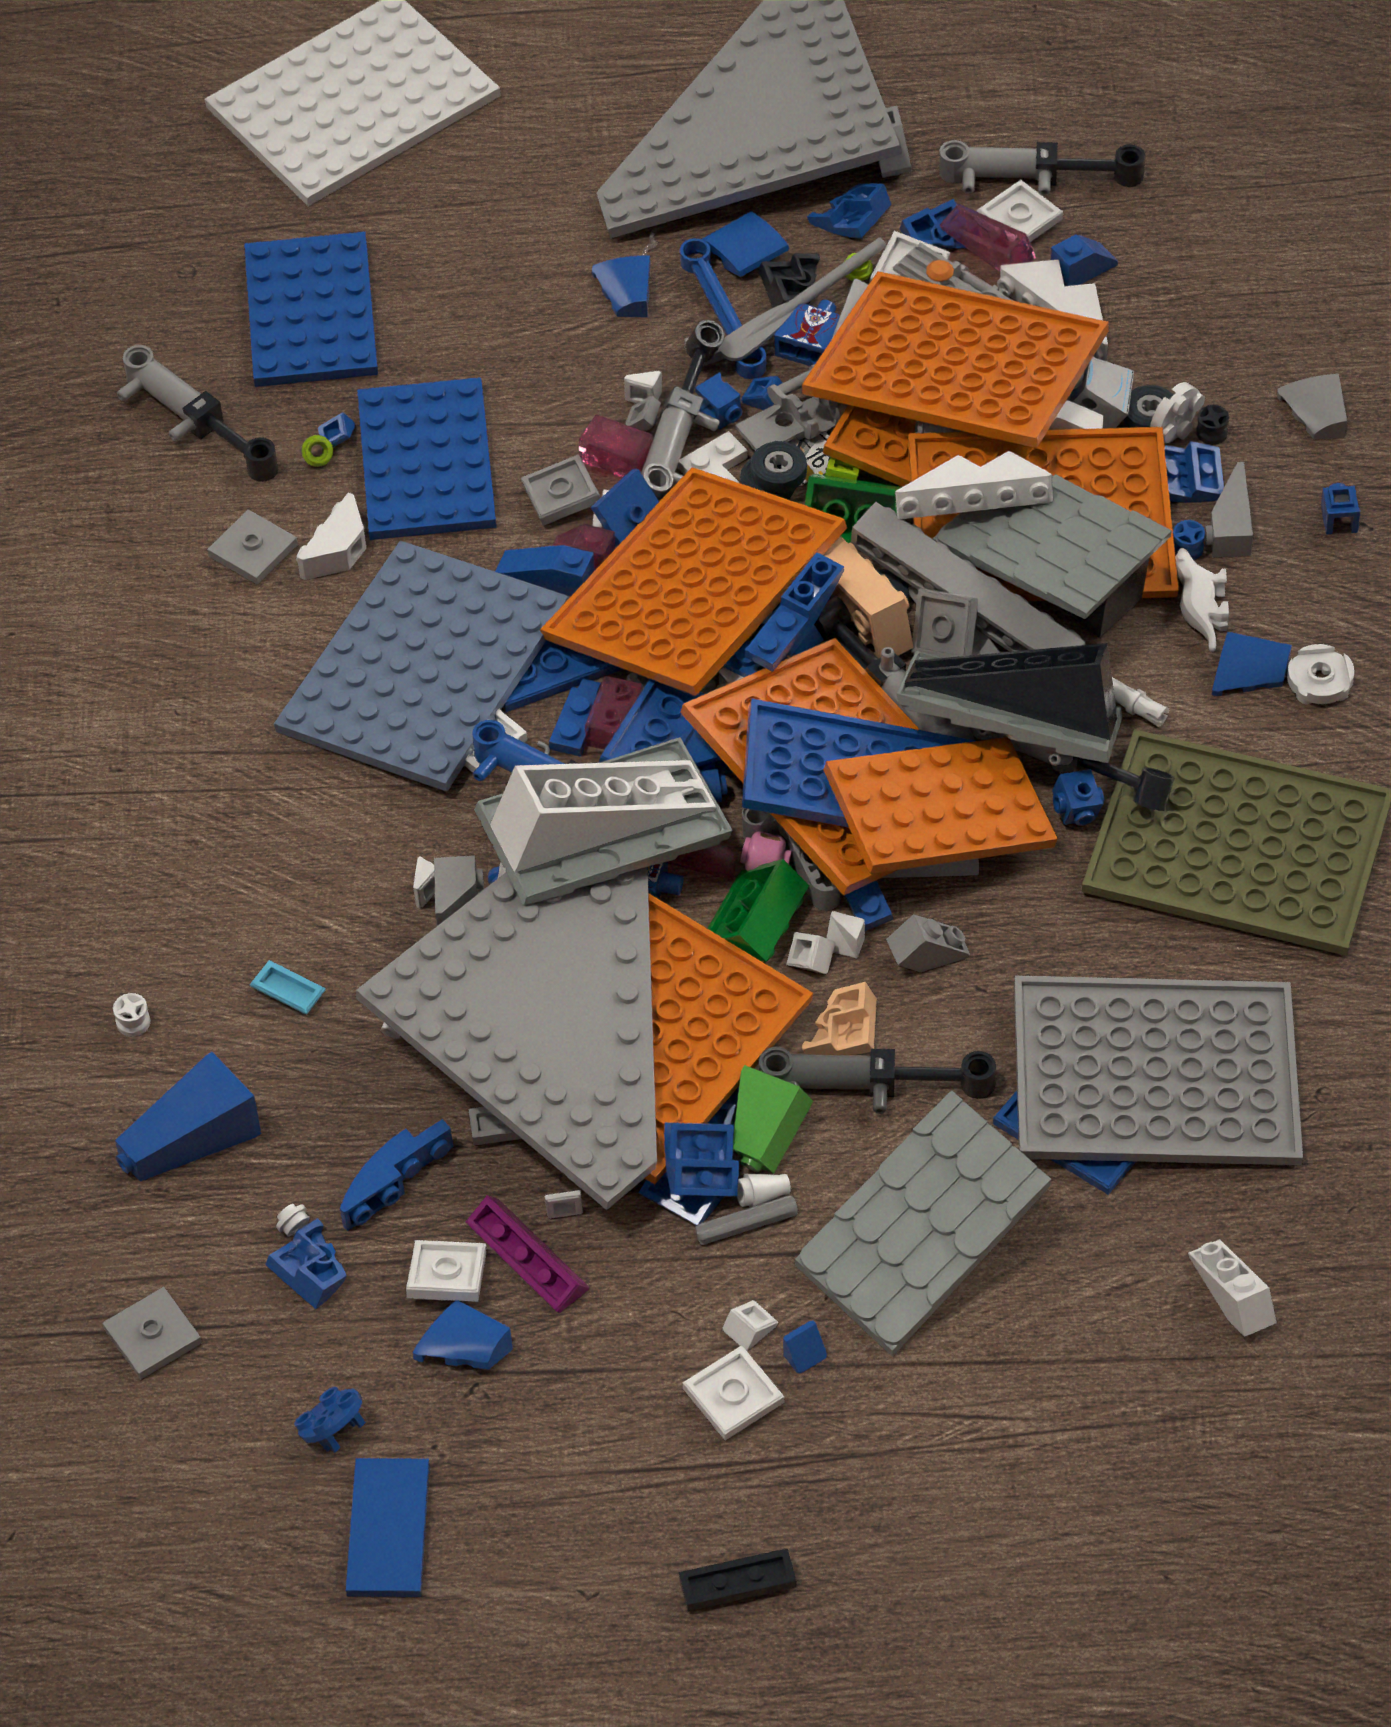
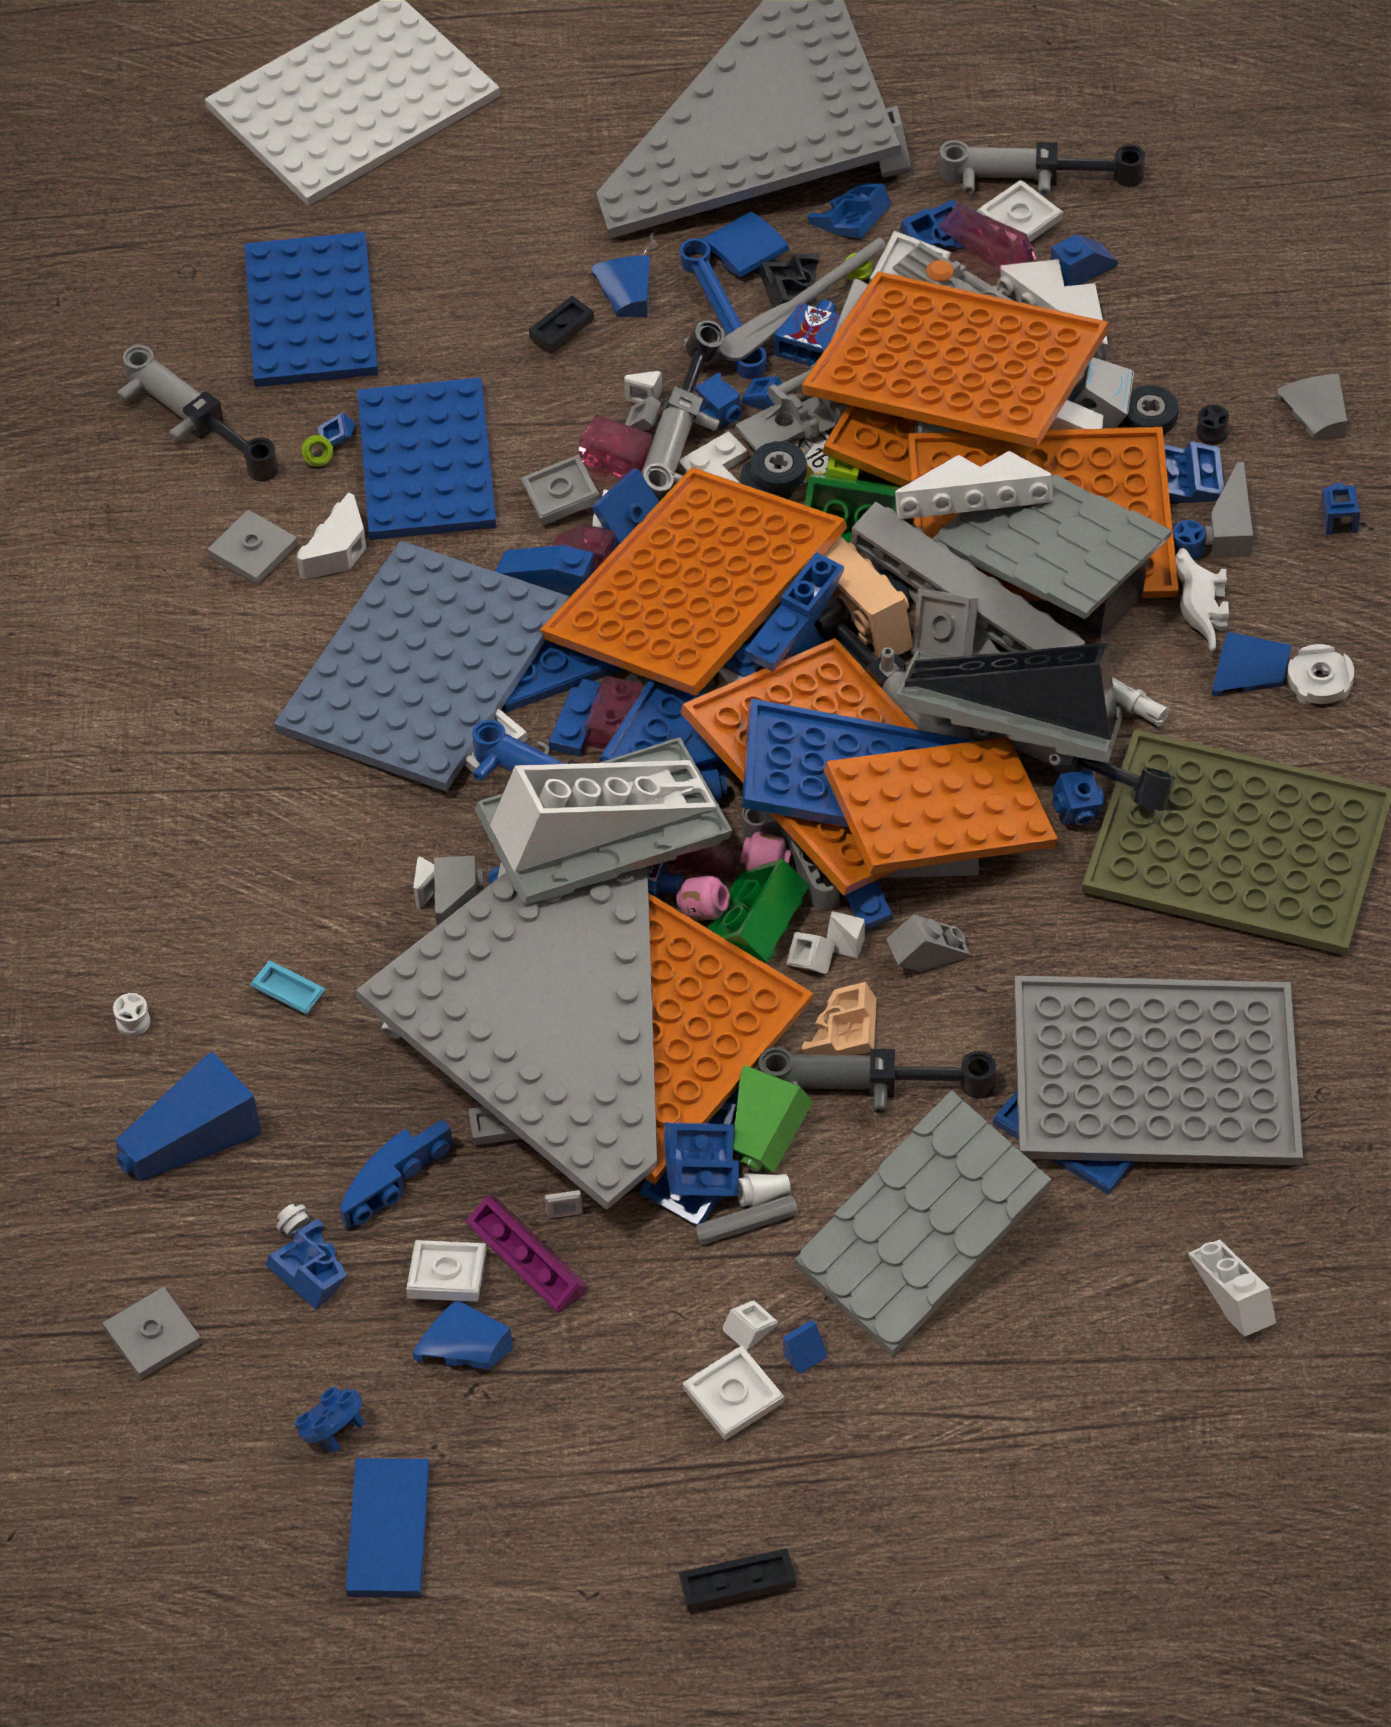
white plate [1150,382,1205,444] -> none
none -> black plate [529,296,594,353]
none -> bright pink head [677,876,730,921]

